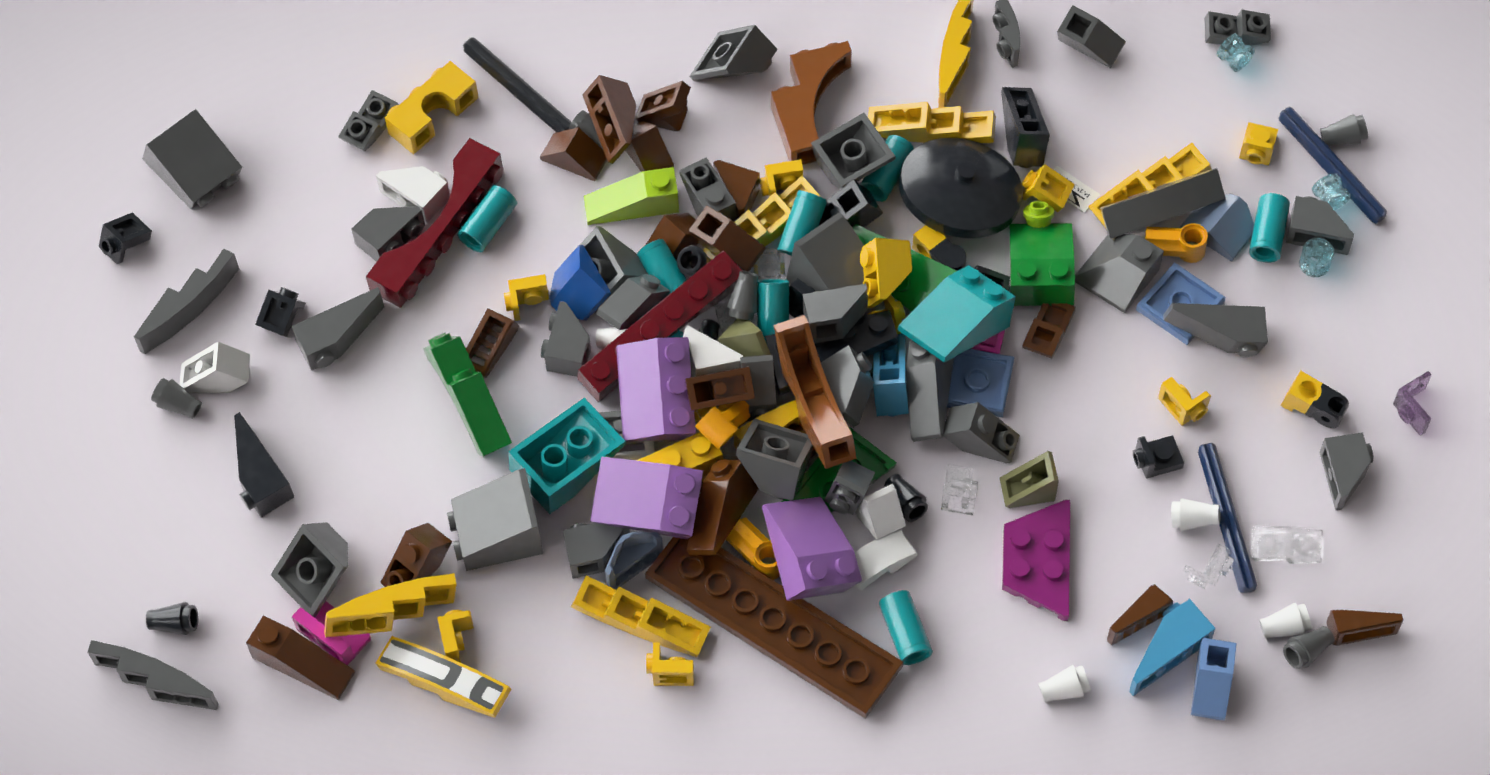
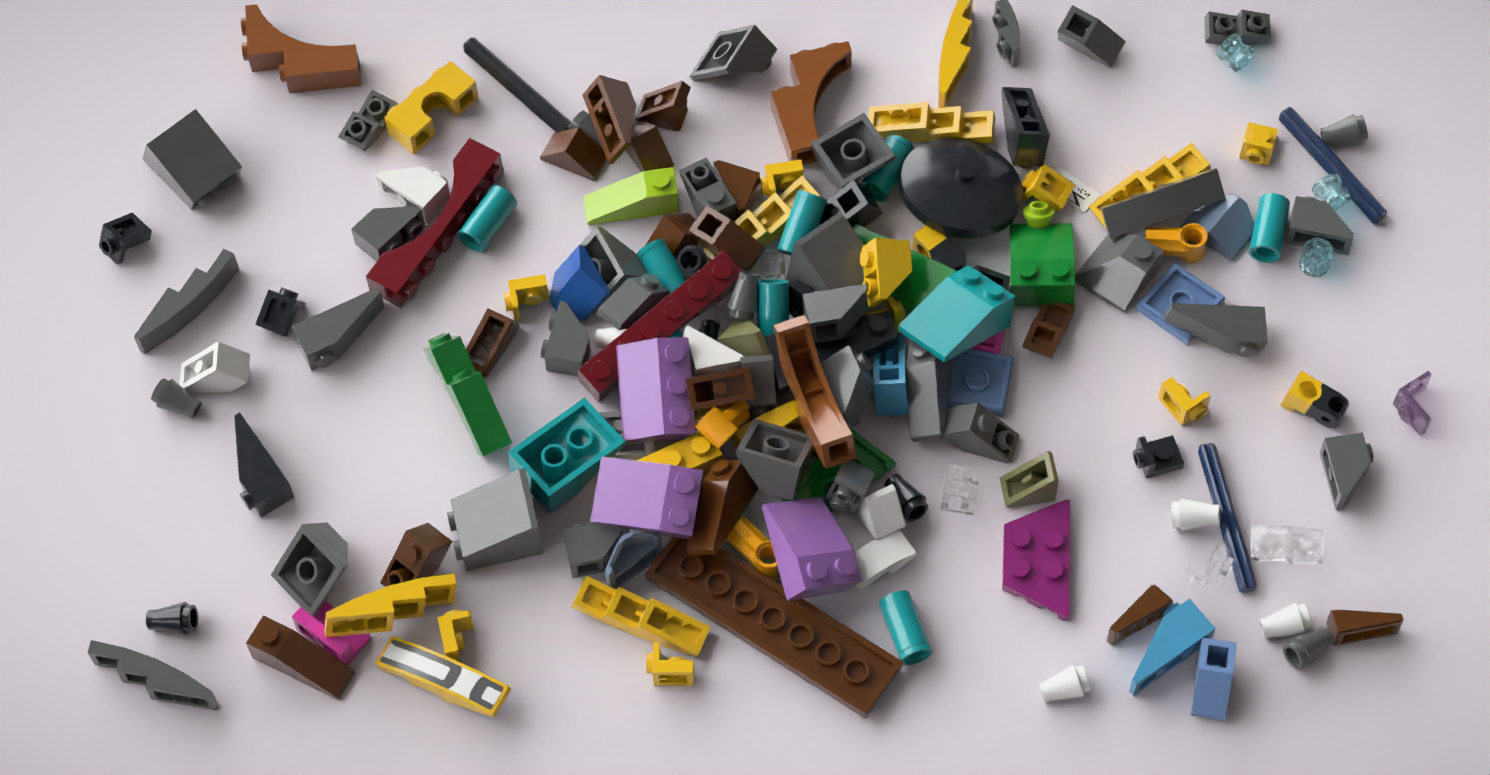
none -> dark orange arch [241,4,361,93]

